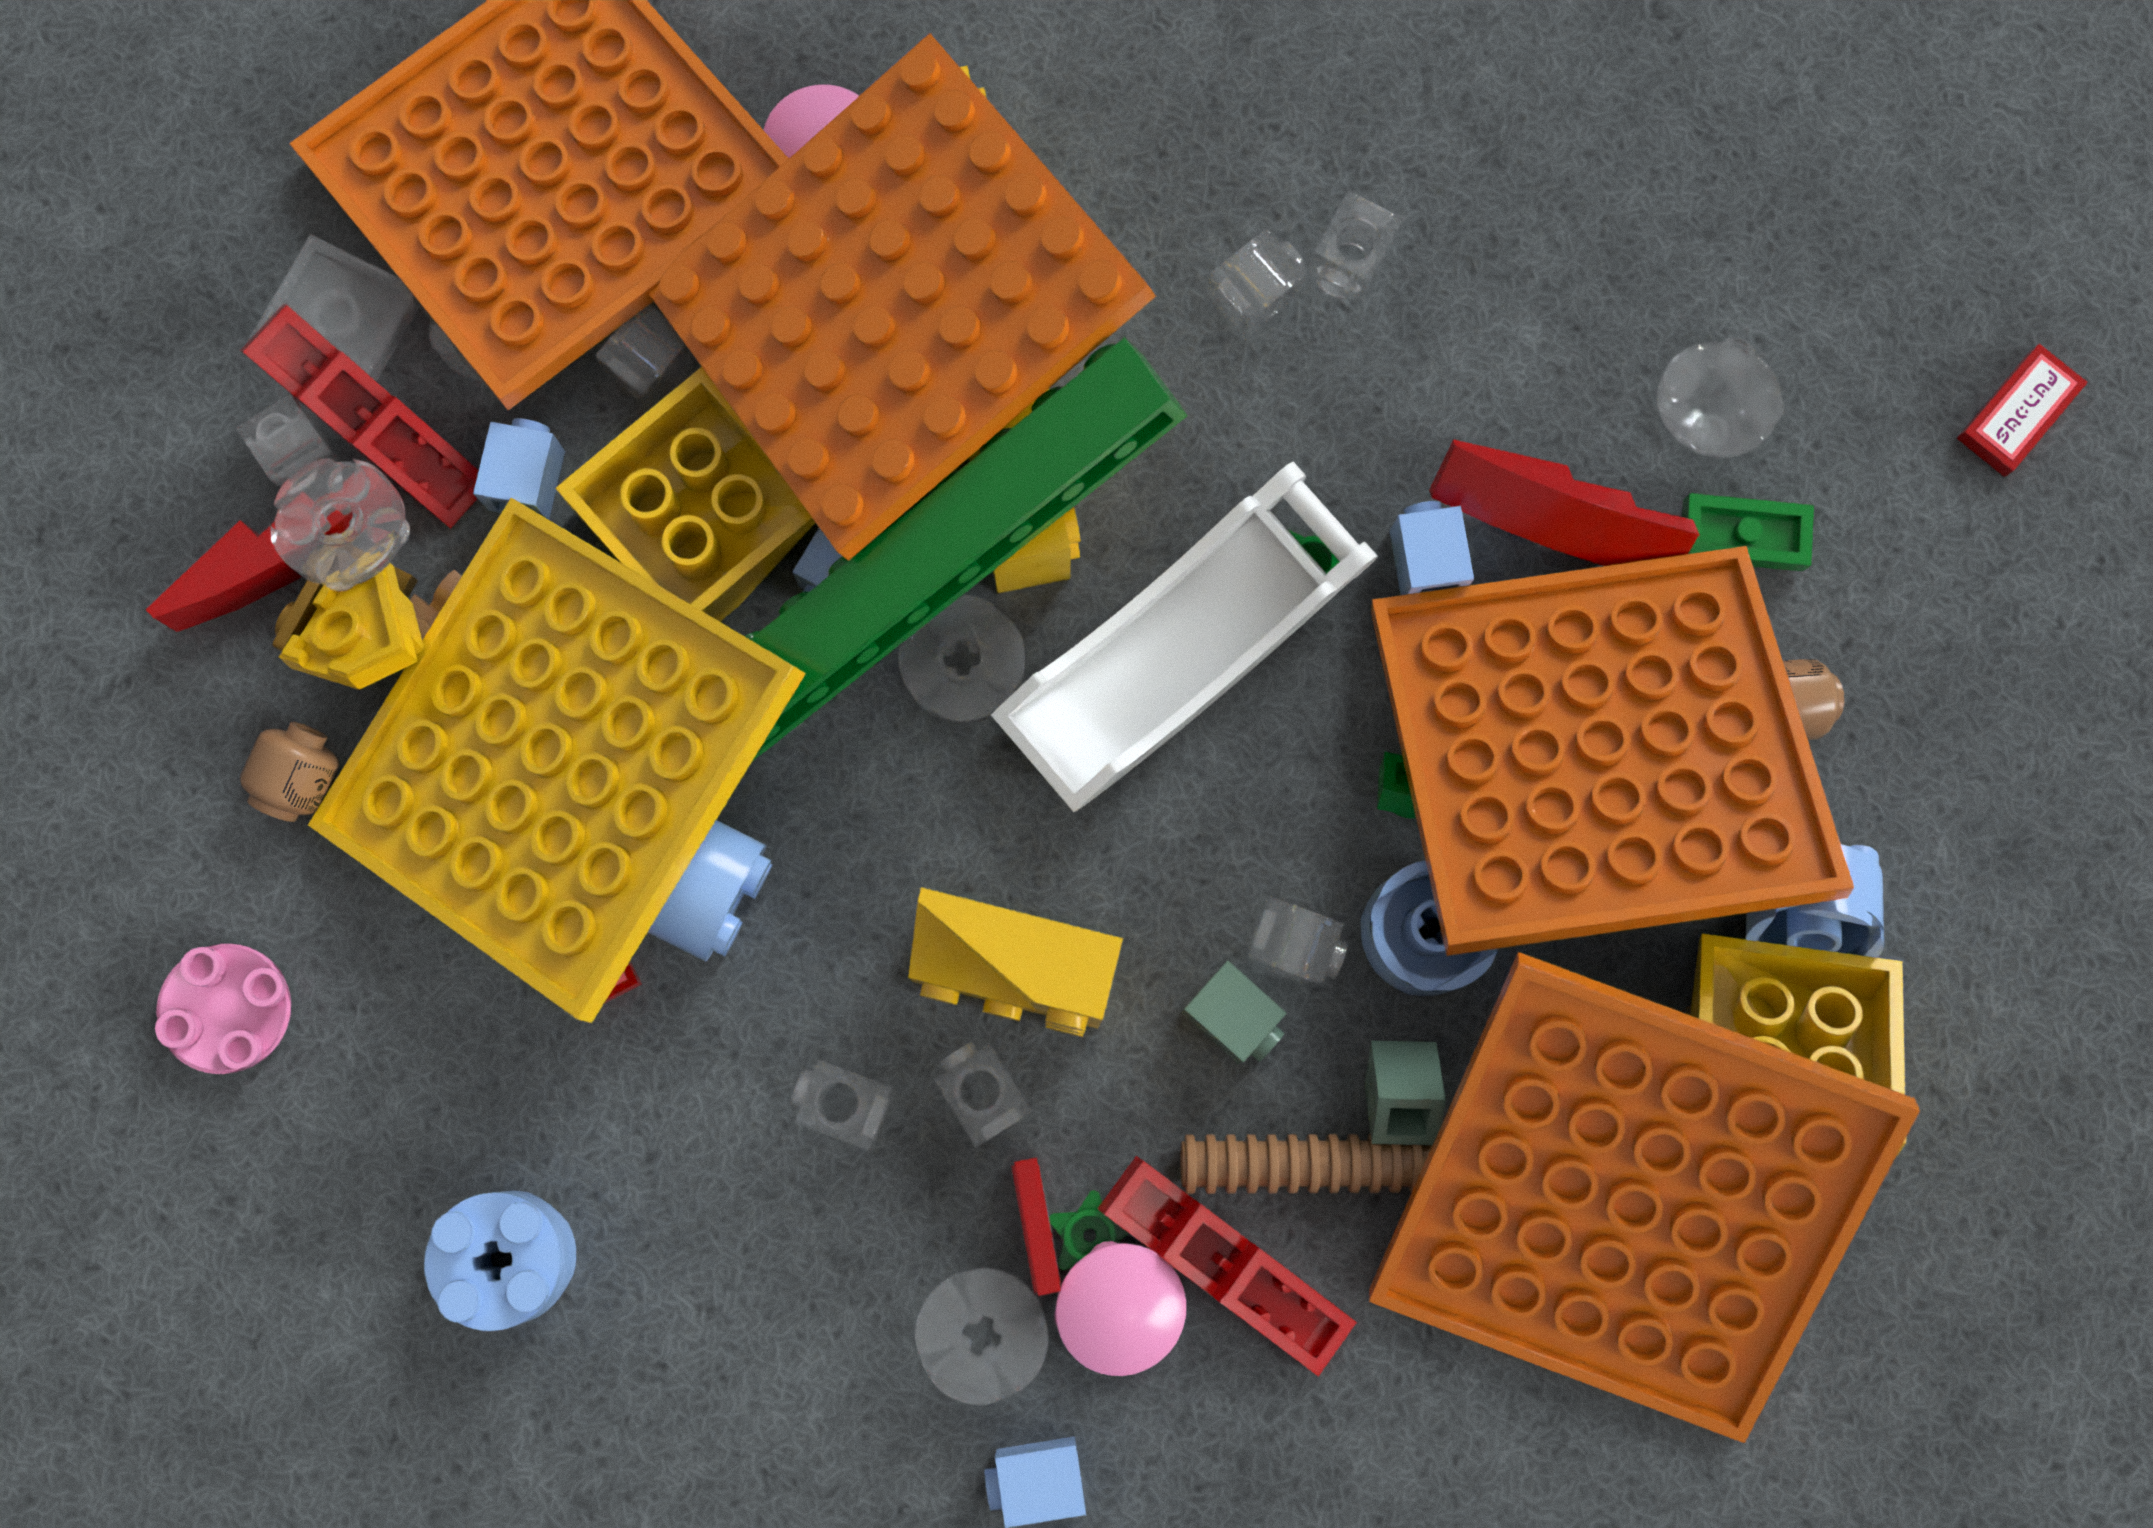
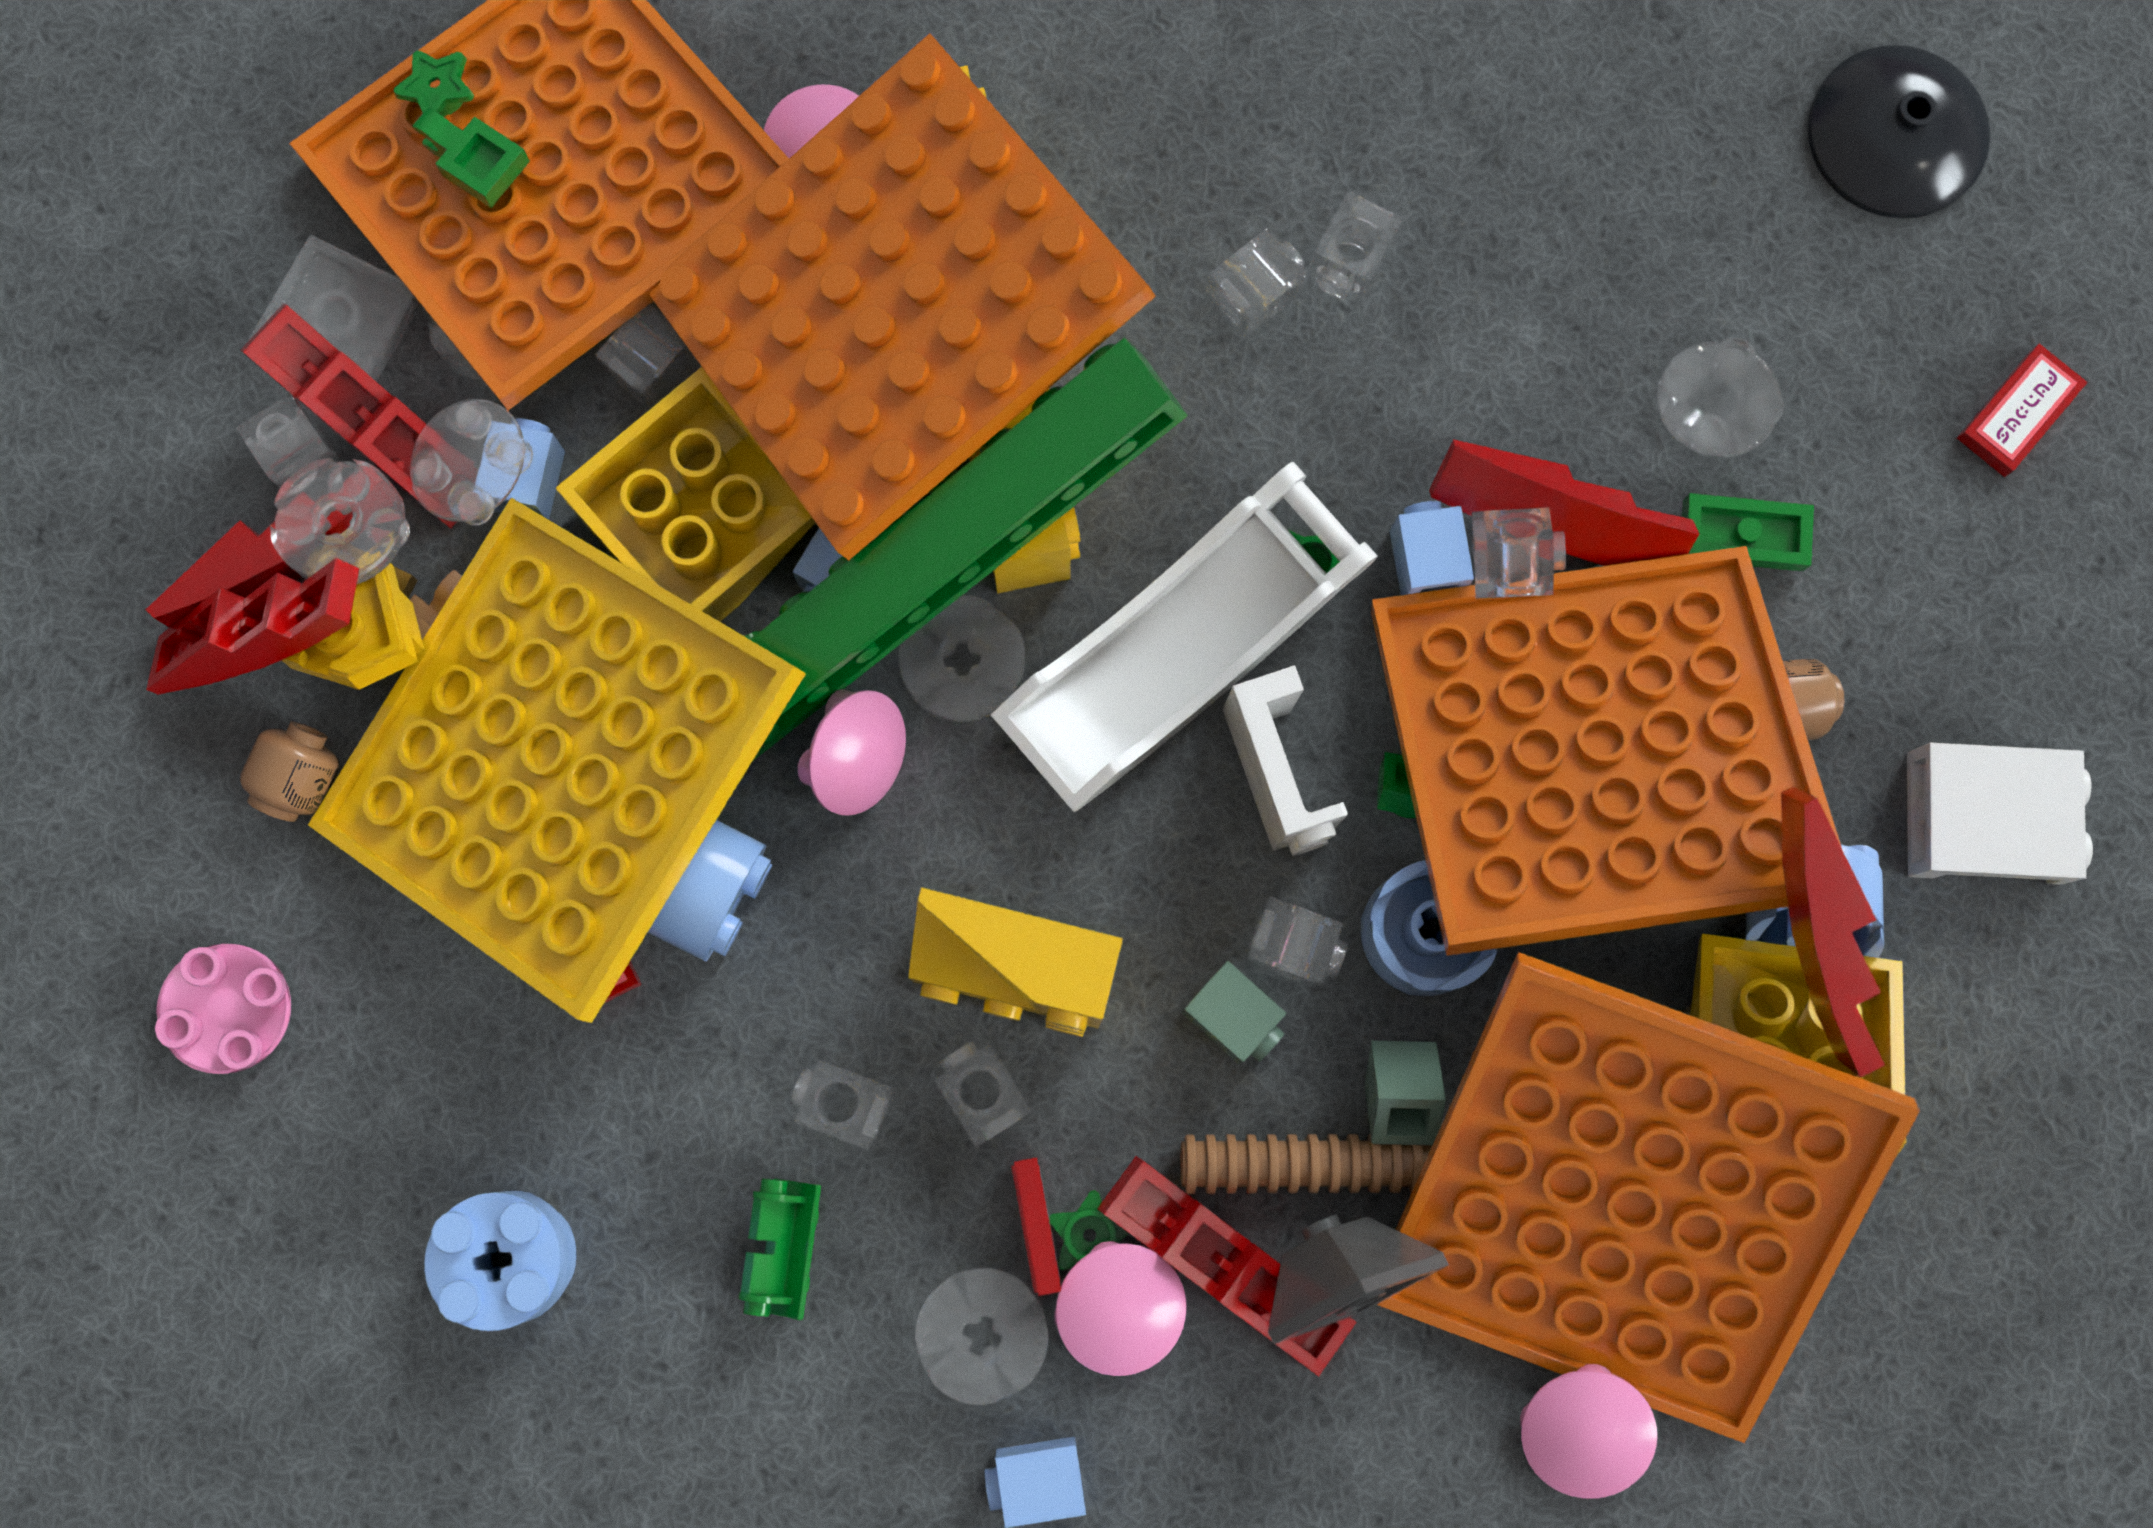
none -> red slope [146,558,360,695]
none -> green plate [394,50,474,116]
none -> clear dish [410,399,533,526]
none -> green plate [412,108,530,208]
none -> green hinge [738,1178,821,1320]
none -> bright pink dish [798,689,906,816]
none -> white panel [1223,665,1348,856]
none -> dark grey slope [1268,1215,1449,1344]
none -> clear brick [1472,508,1566,599]
none -> bright pink dish [1520,1364,1657,1499]
none -> red slope [1781,786,1885,1078]
none -> black dish [1808,45,1990,218]
none -> white panel [1907,743,2093,885]

